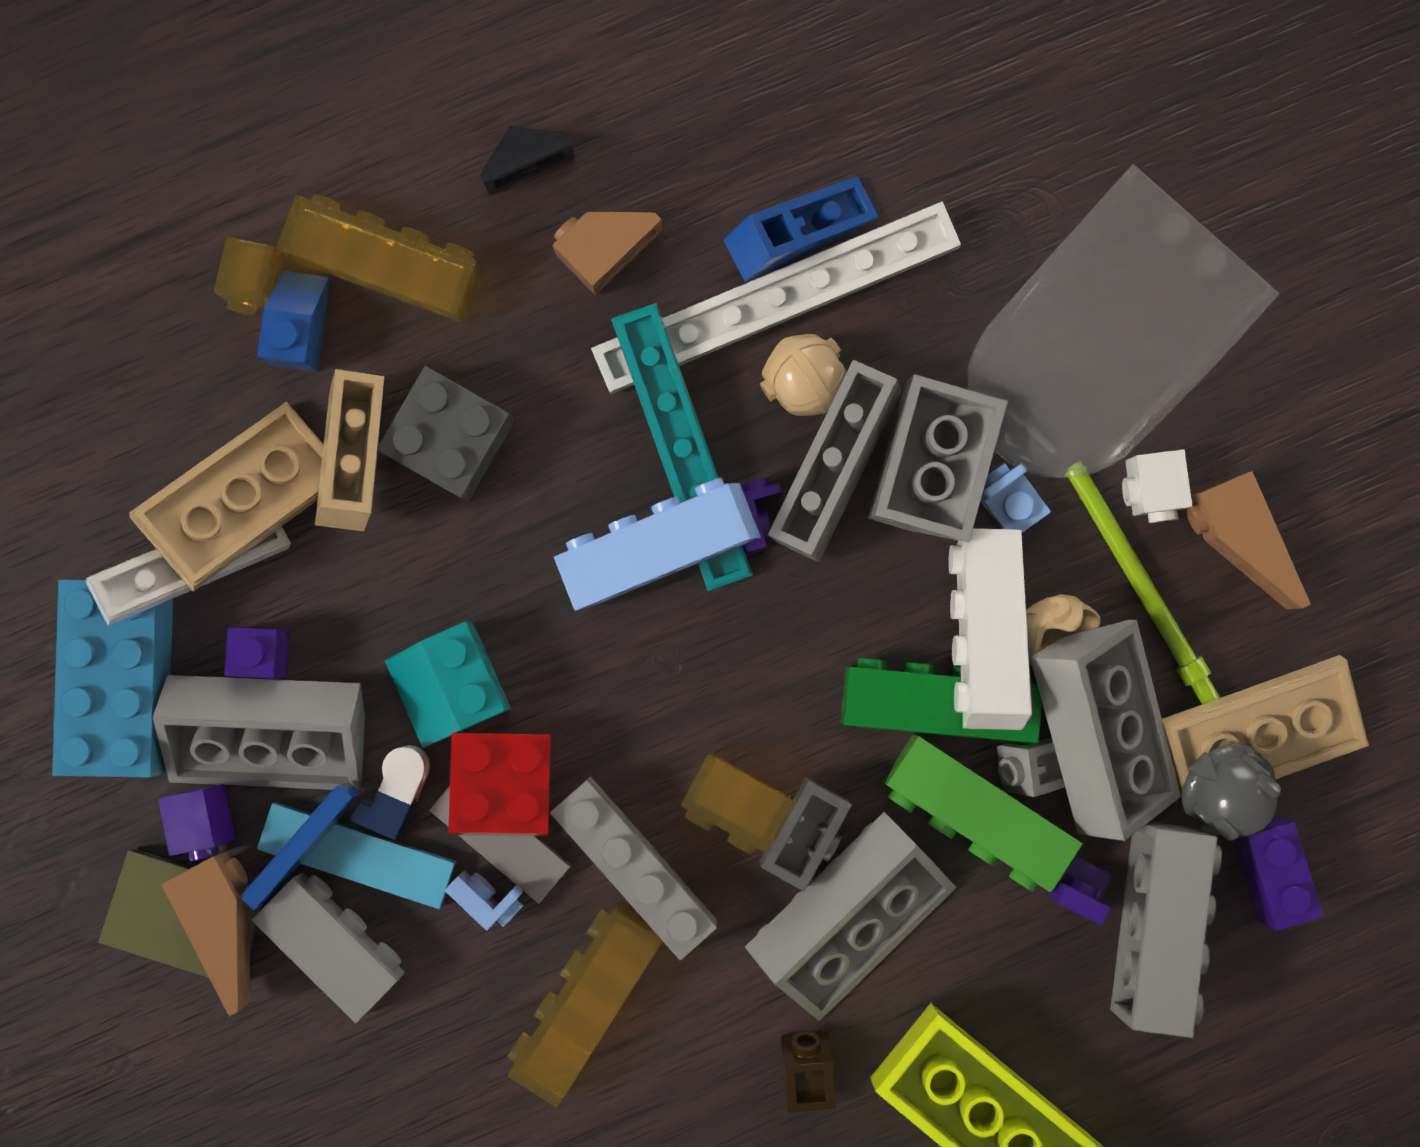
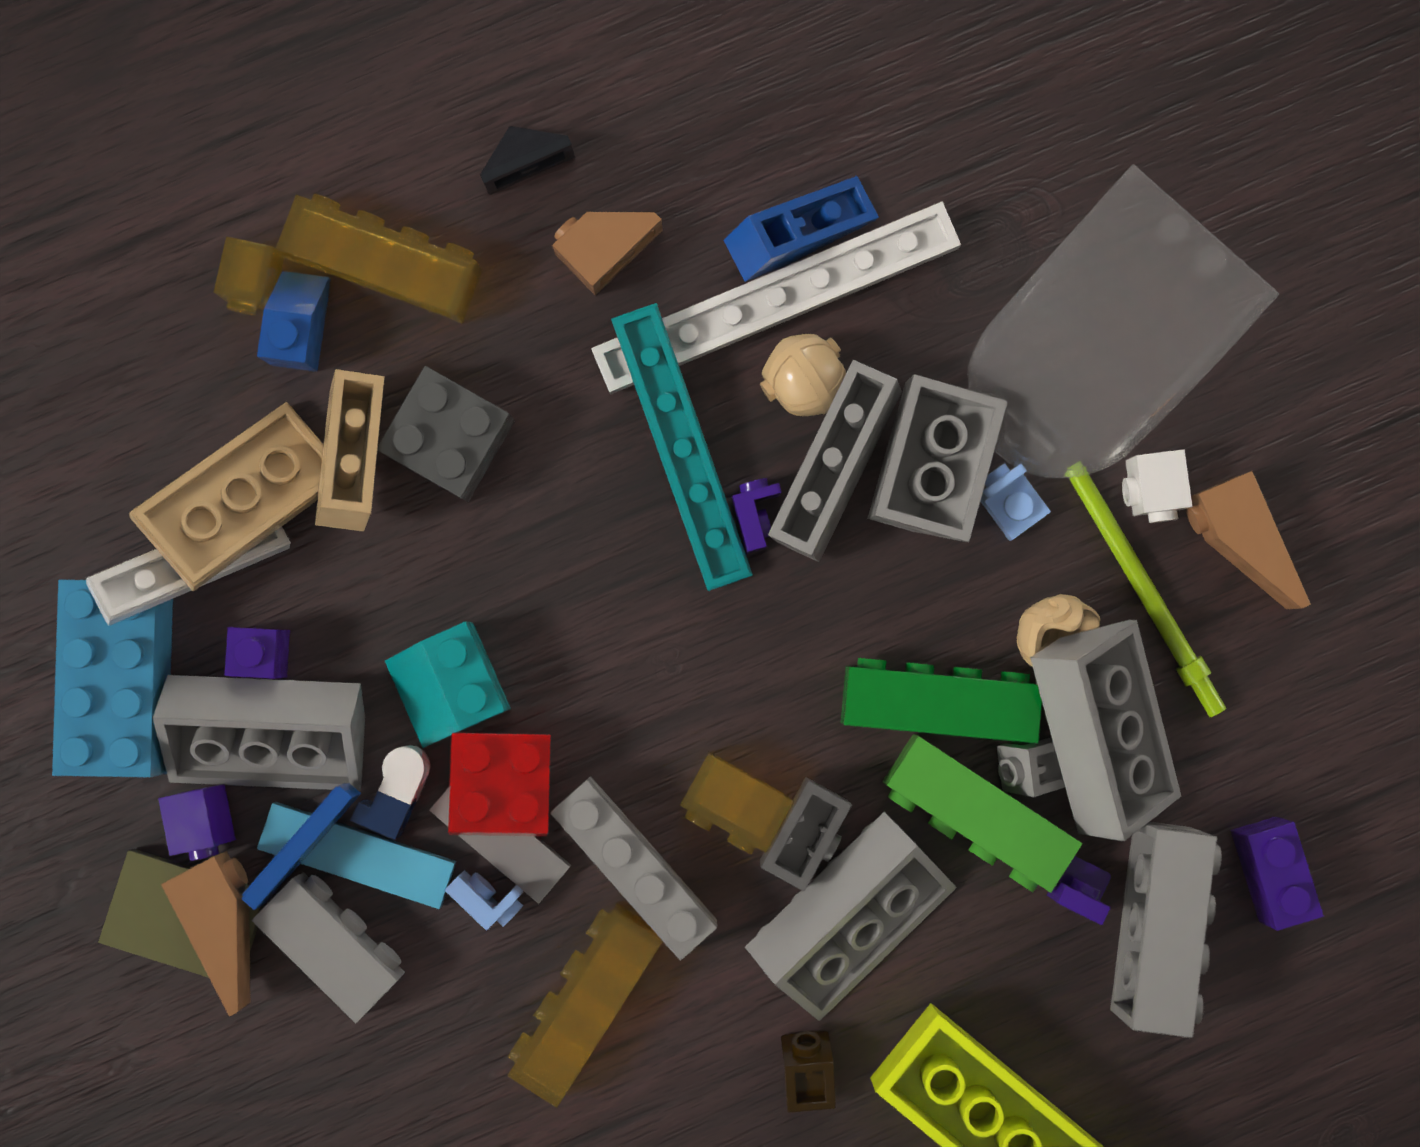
light blue brick [554,478,761,611] -> none
white brick [949,529,1032,730] -> none
tan tile [1162,655,1369,797] -> none
dark grey helmet [1181,744,1281,841] -> none

